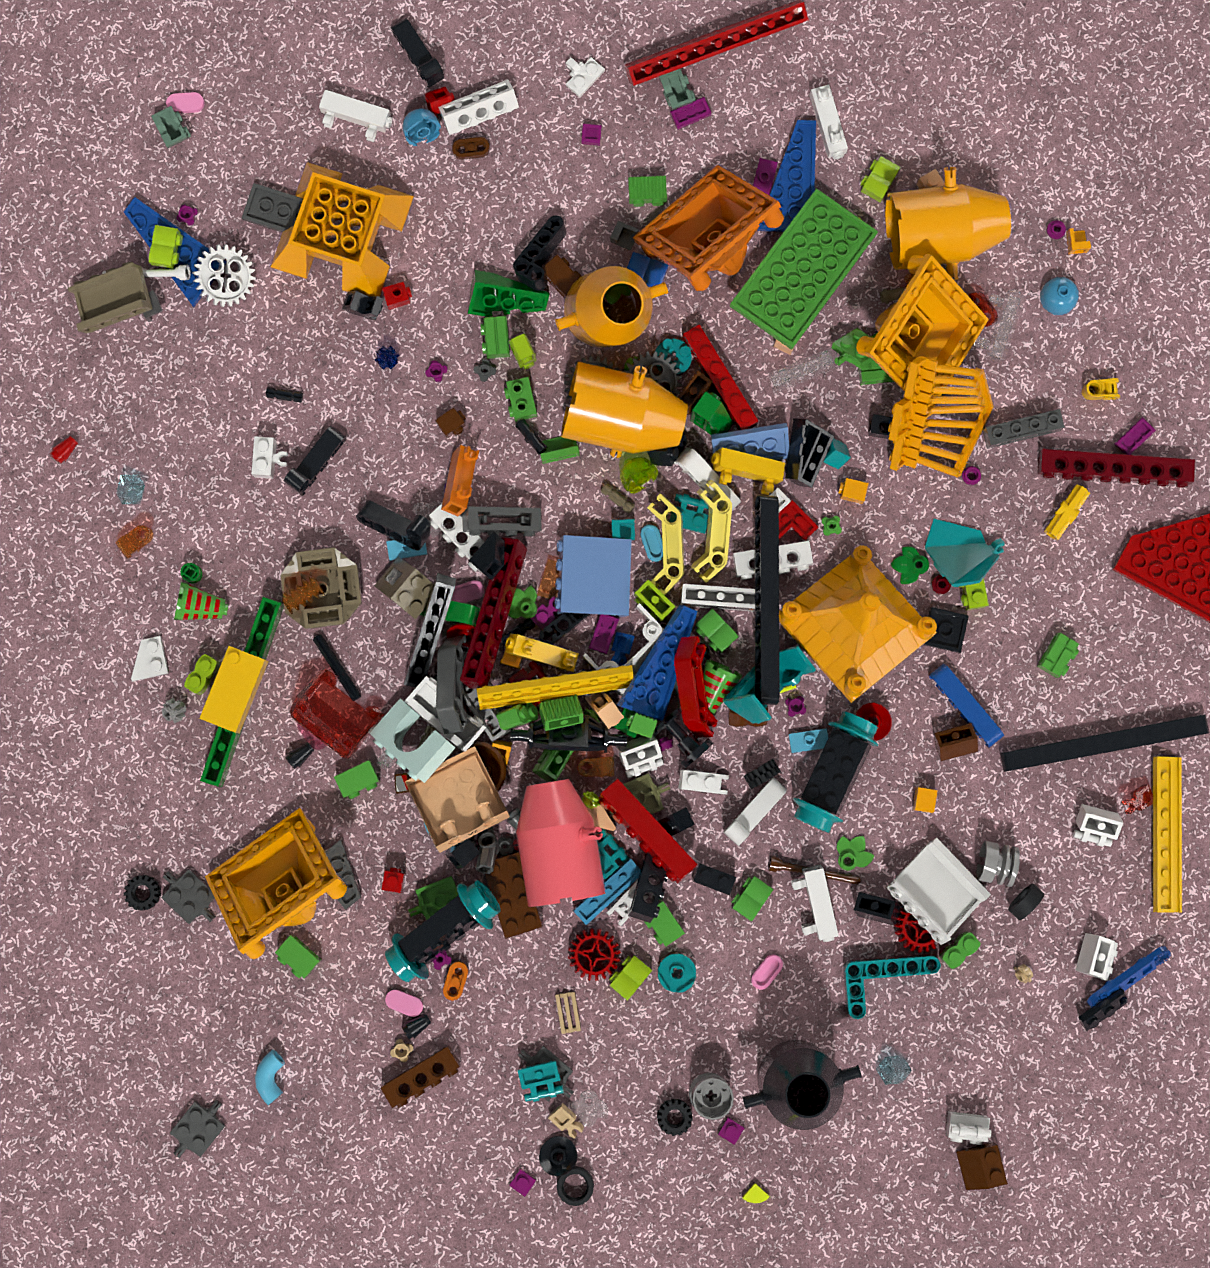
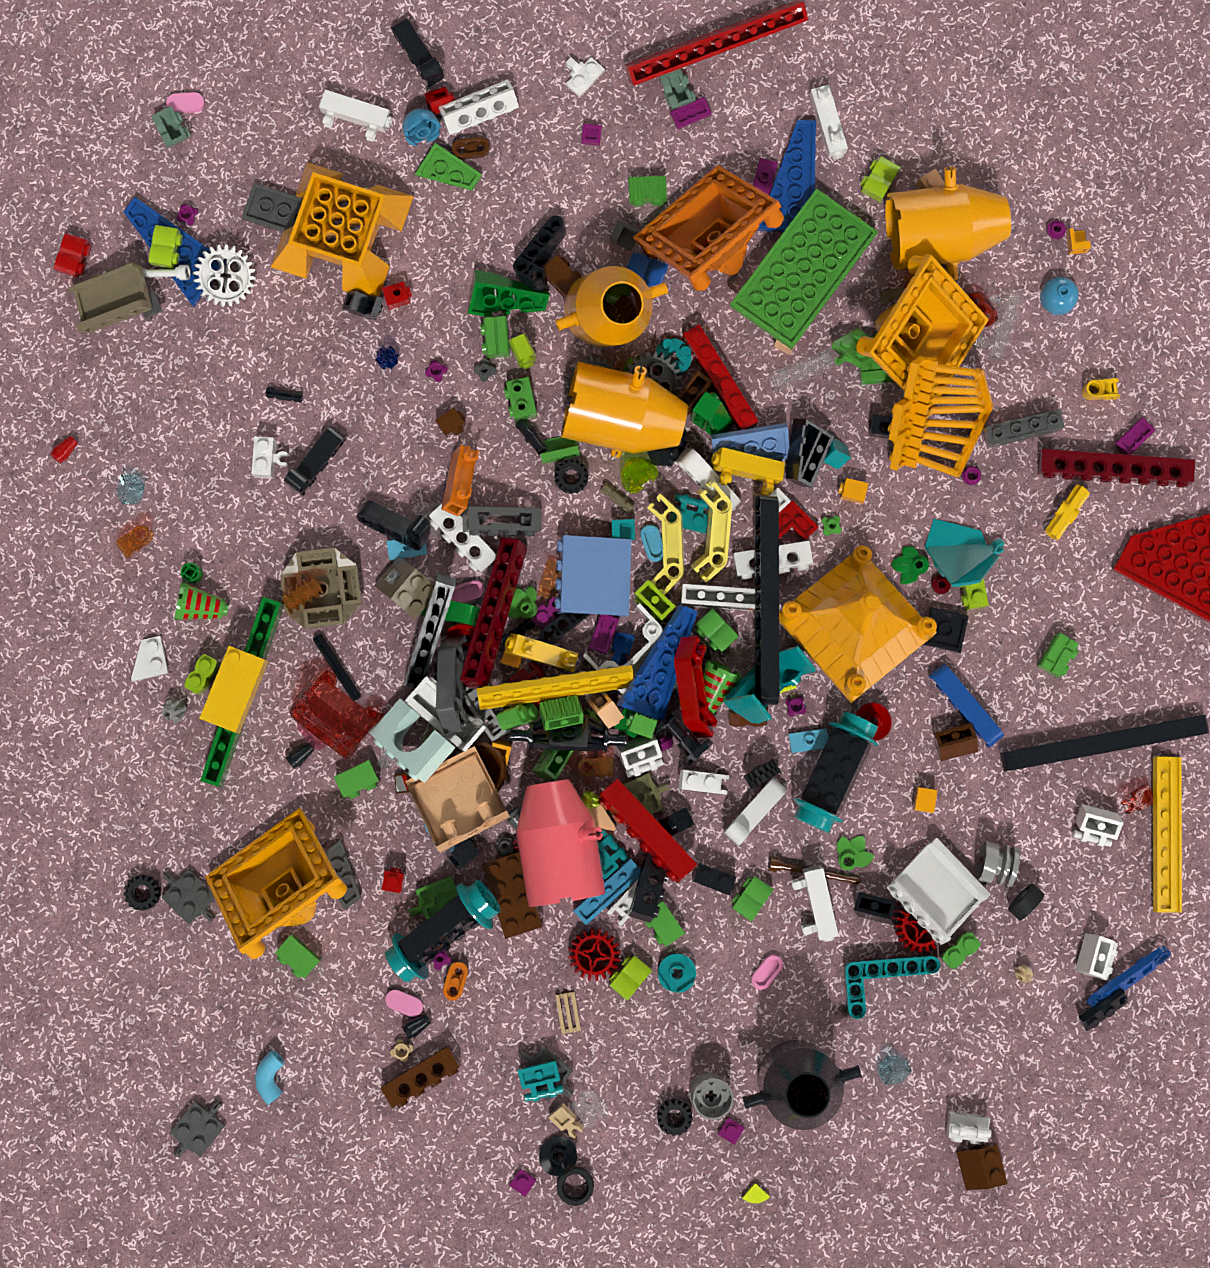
black slope [469,532,505,580] -> none
dark grey piece [476,826,500,874] -> none
none -> red brick [53,233,91,278]
none -> bright green wing [415,143,483,191]
none -> black tyre [554,458,589,494]

